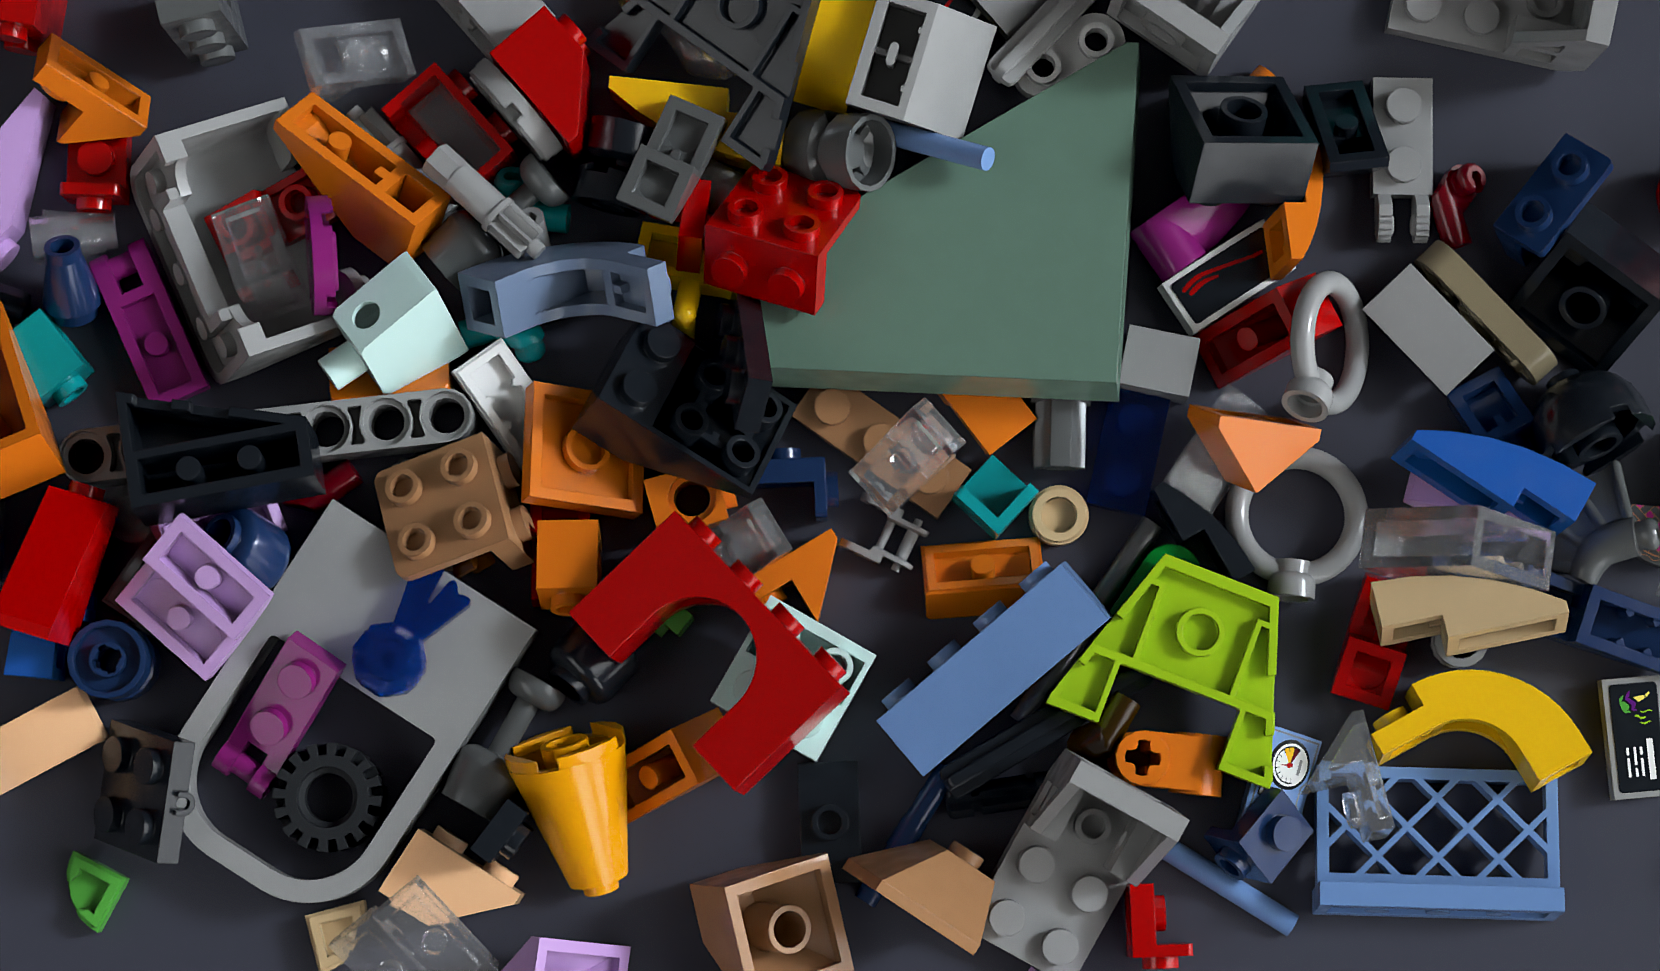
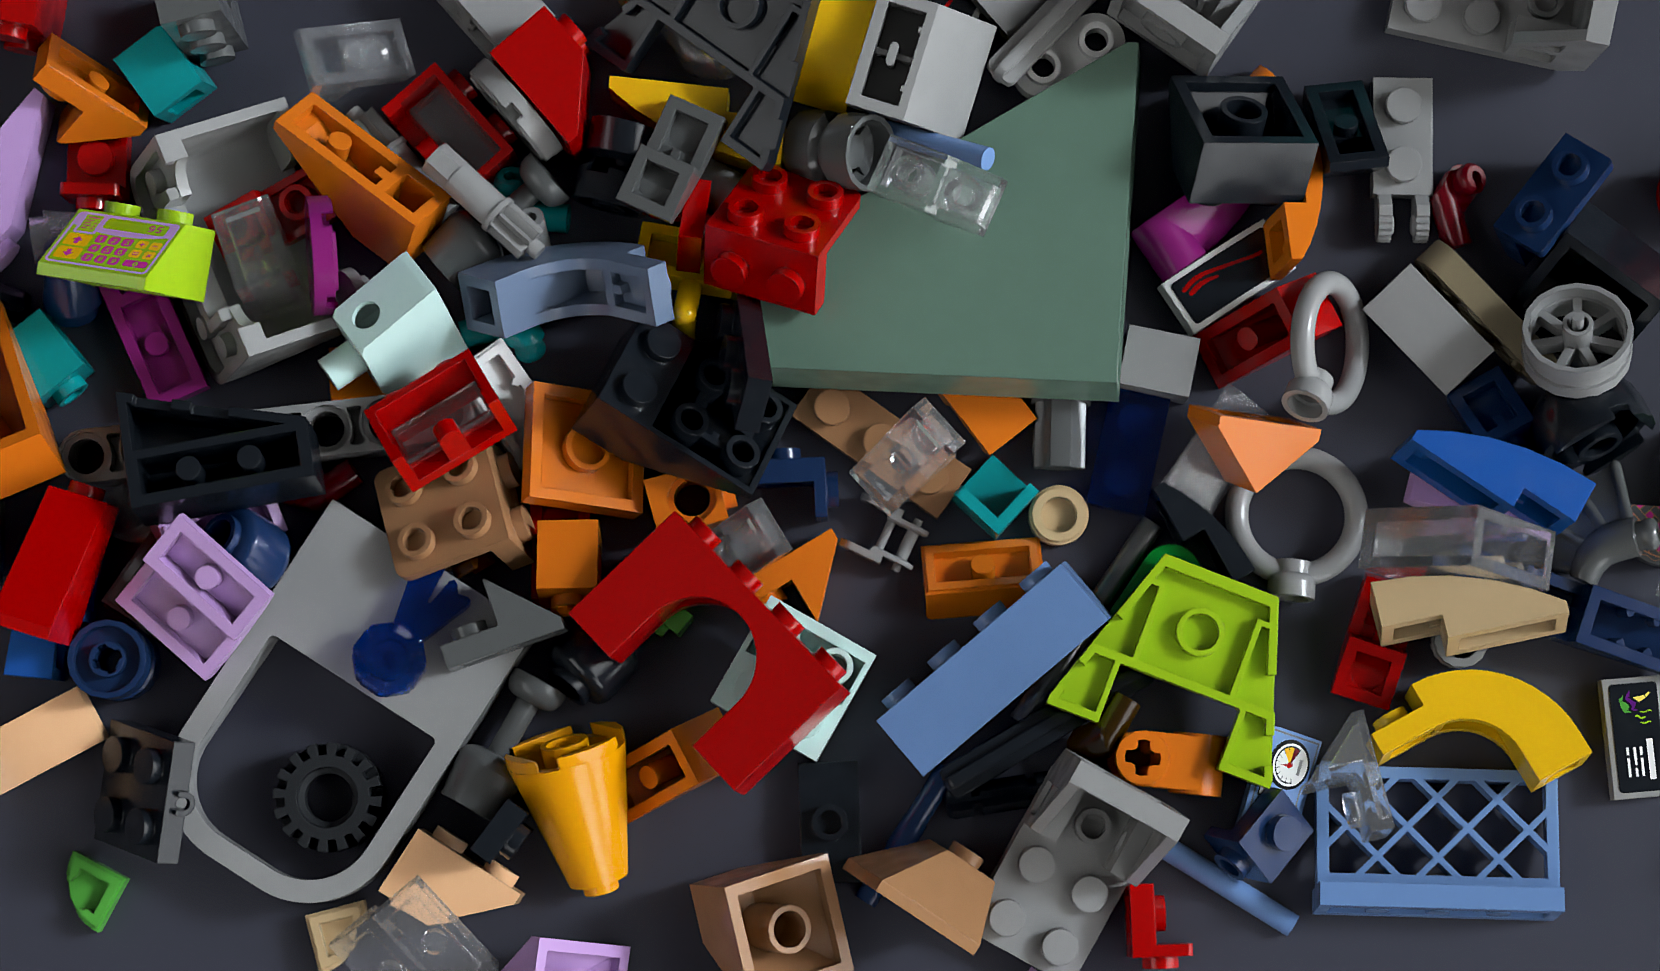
magenta plate [211,631,347,800] -> none
none -> lime slope [36,201,215,302]
none -> teal panel [113,26,217,123]
none -> red window [363,348,518,492]
none -> dark grey slope [440,579,569,672]
none -> clear slope [866,134,1008,237]
none -> light grey wheel [1521,283,1634,399]

